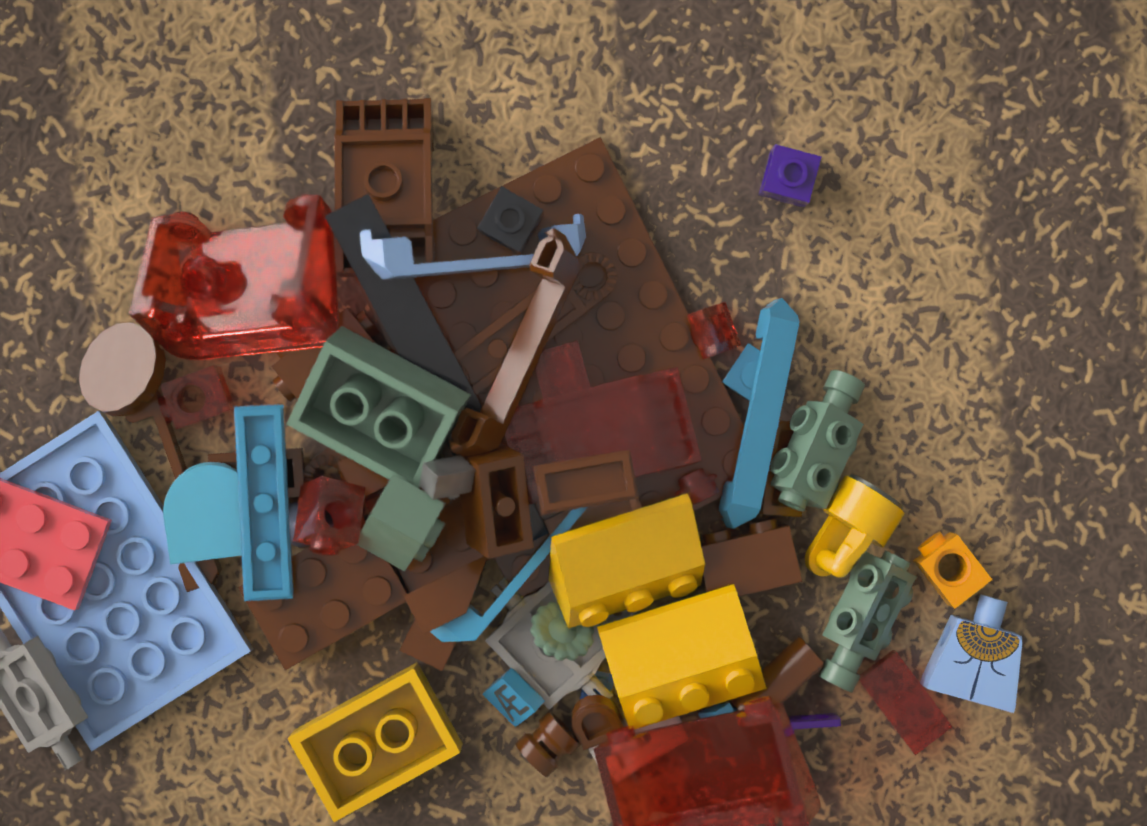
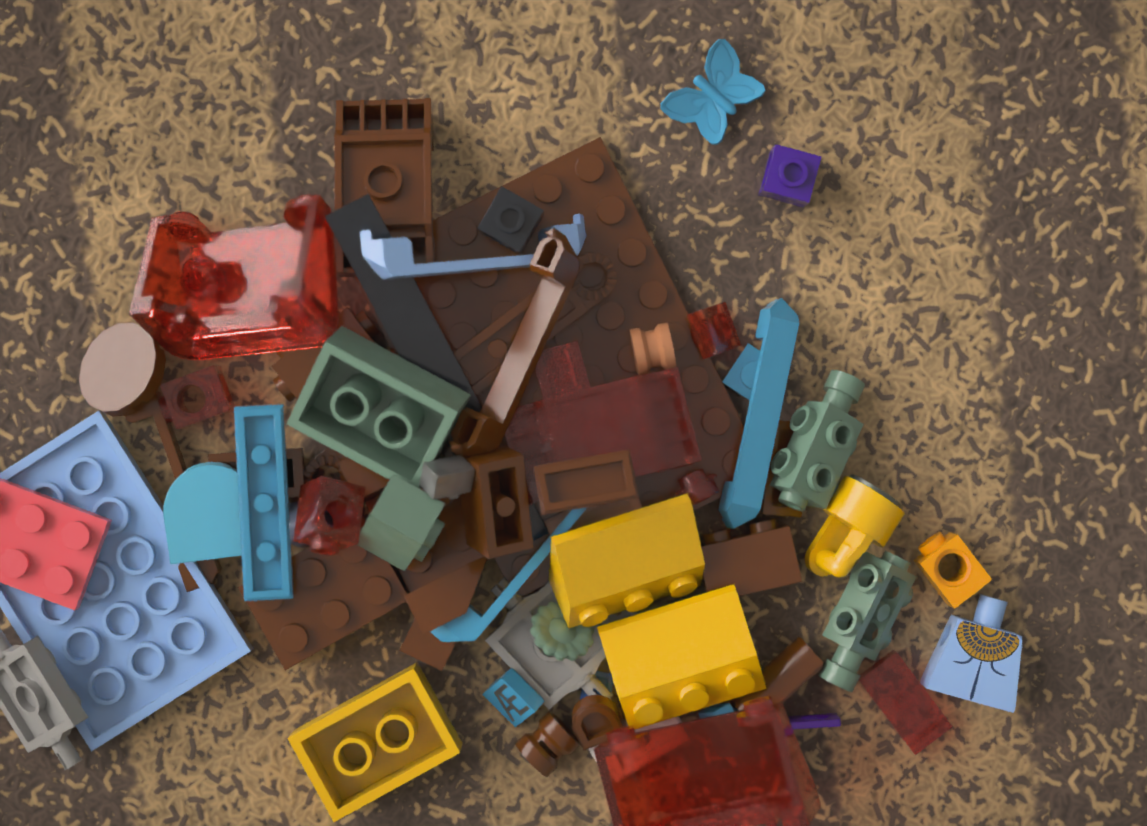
none -> nougat wheel [629,322,676,376]
none -> dark azure piece [660,39,766,145]

